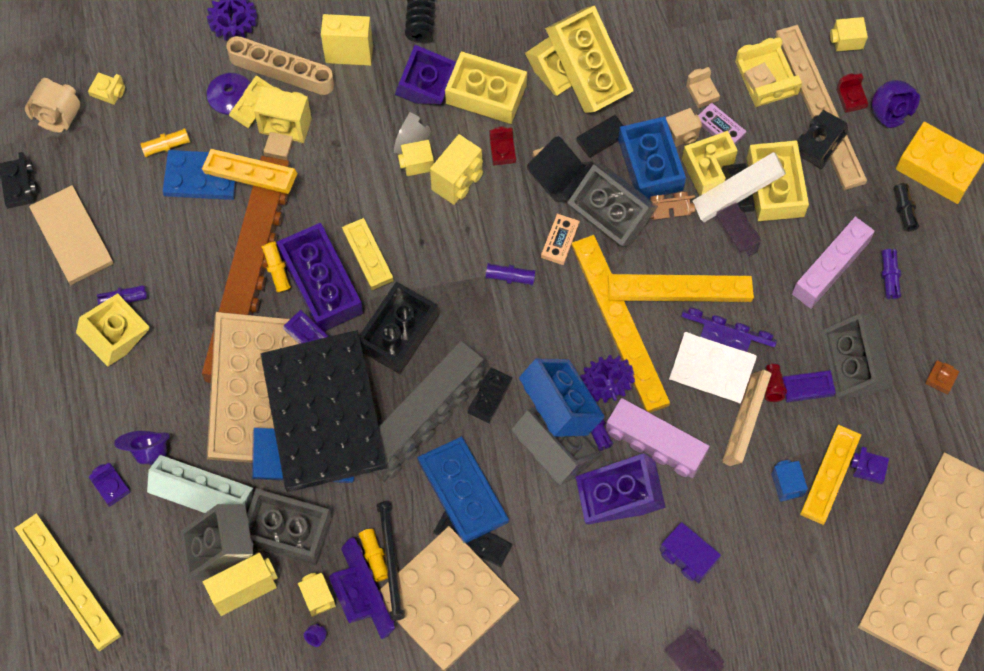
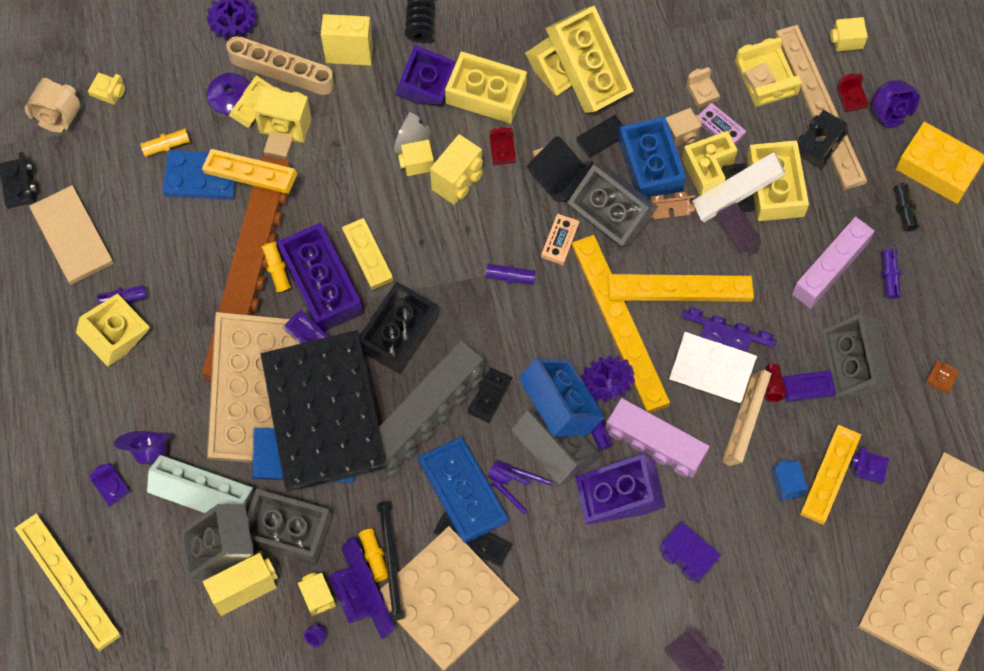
none -> dark purple plant [488,460,553,514]

